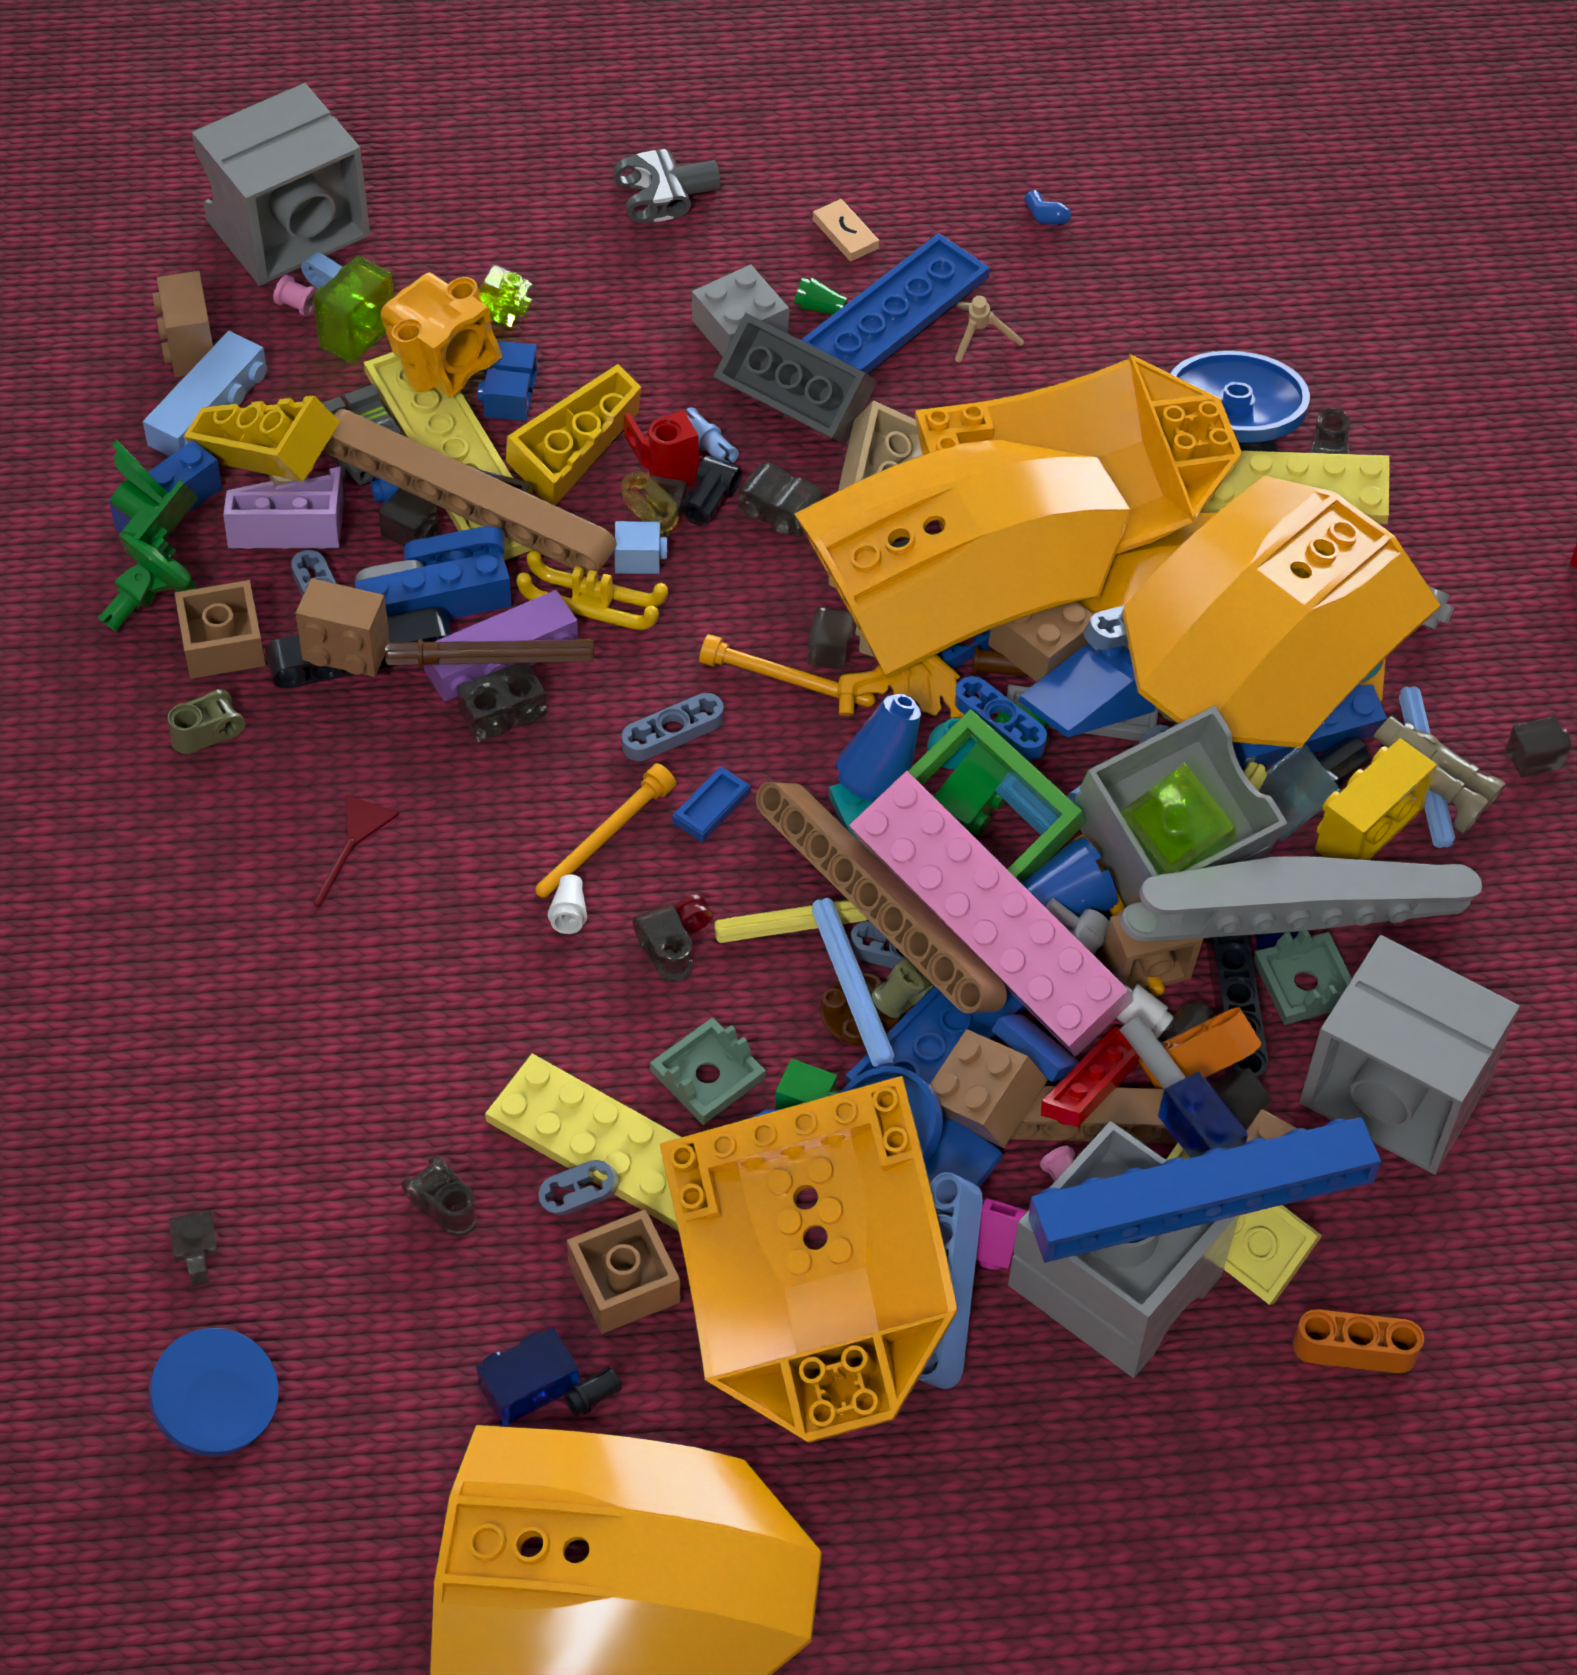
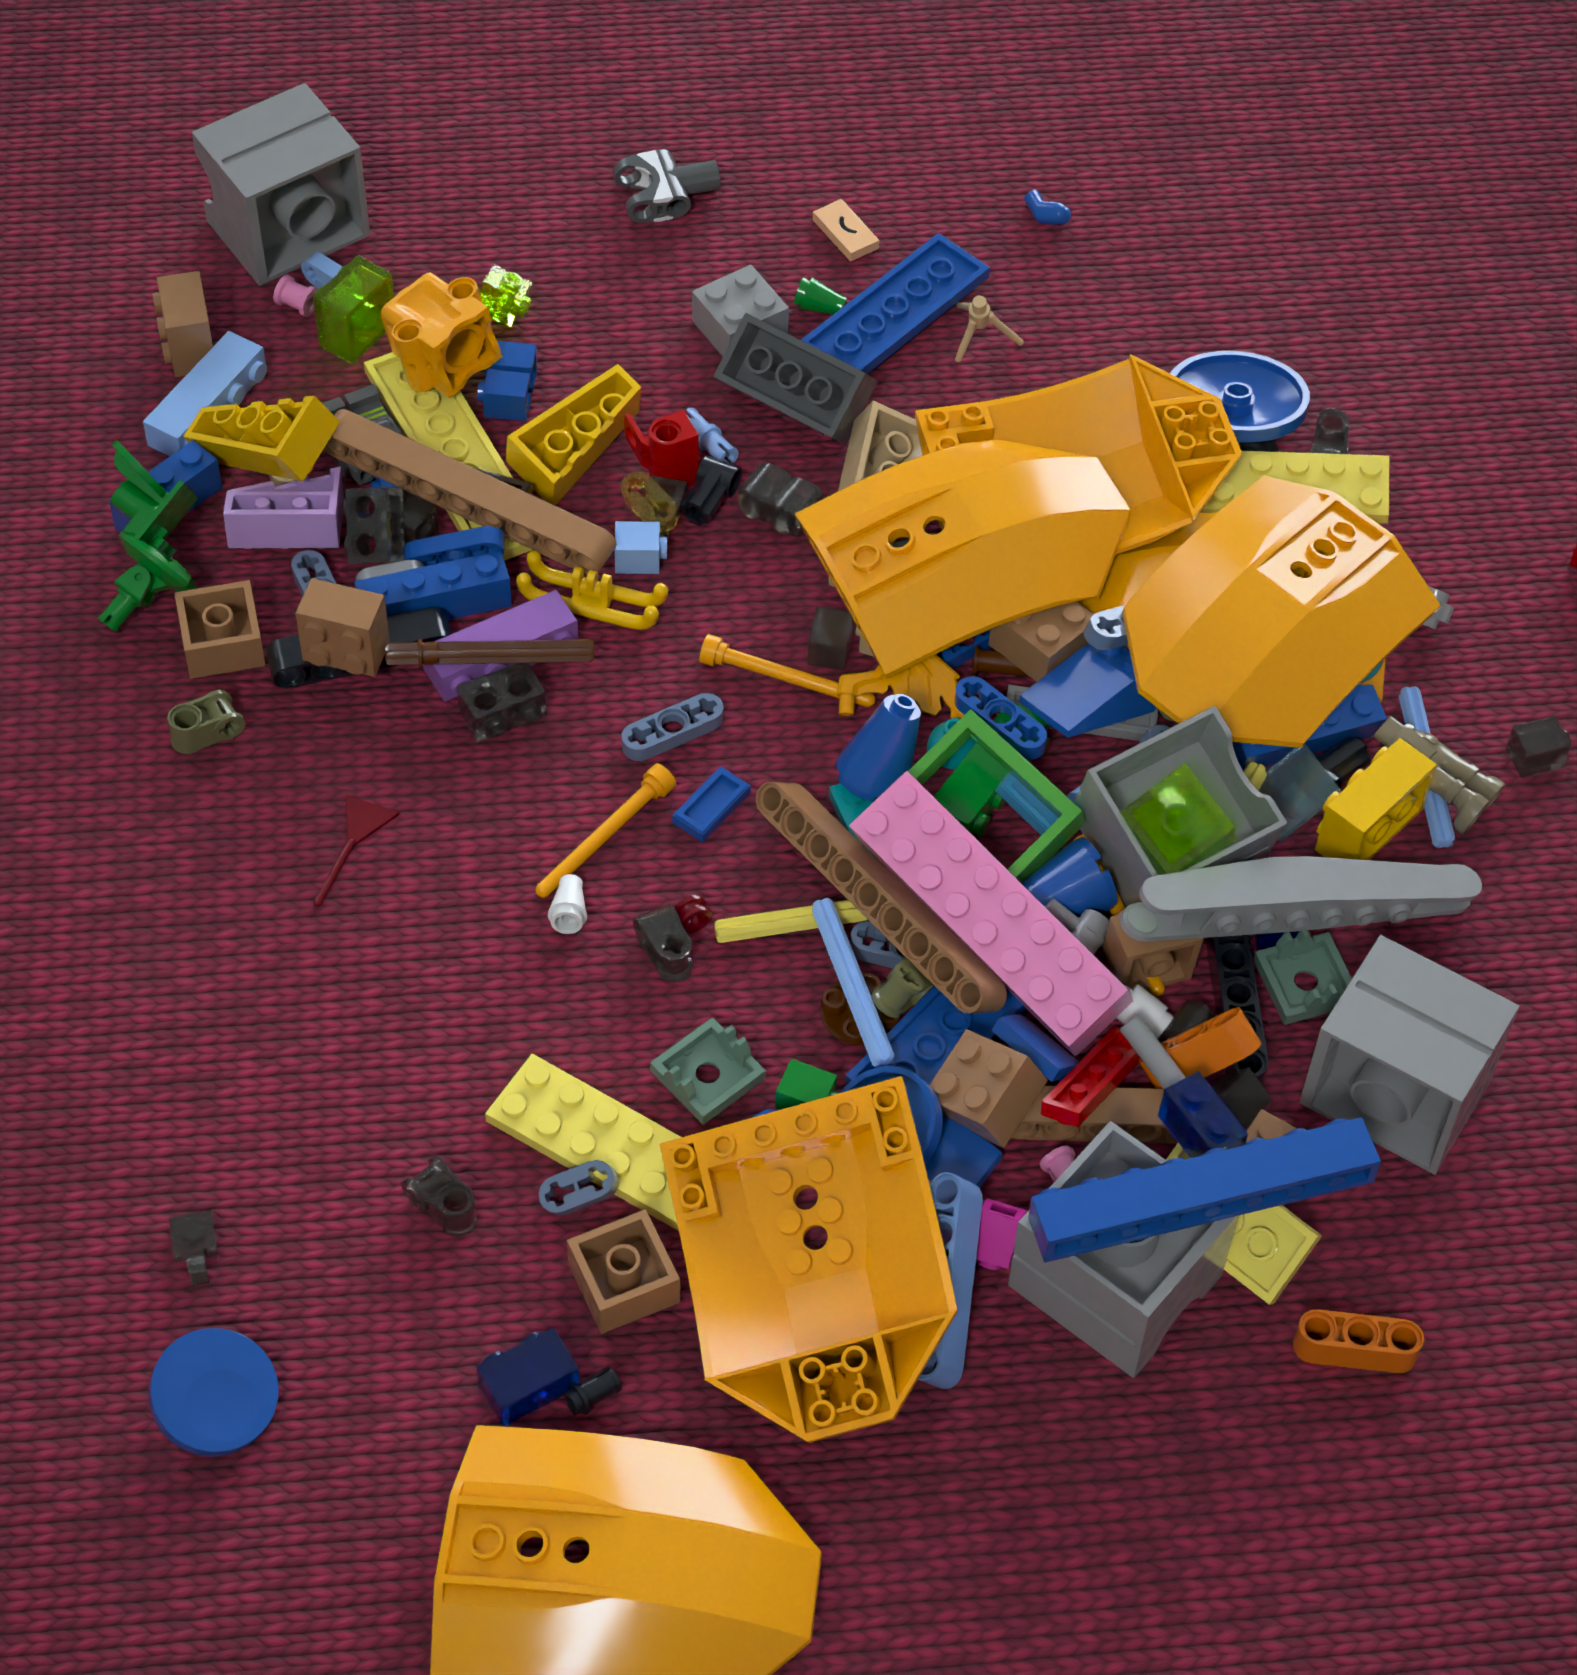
none -> clear smoke brick [343,487,405,564]

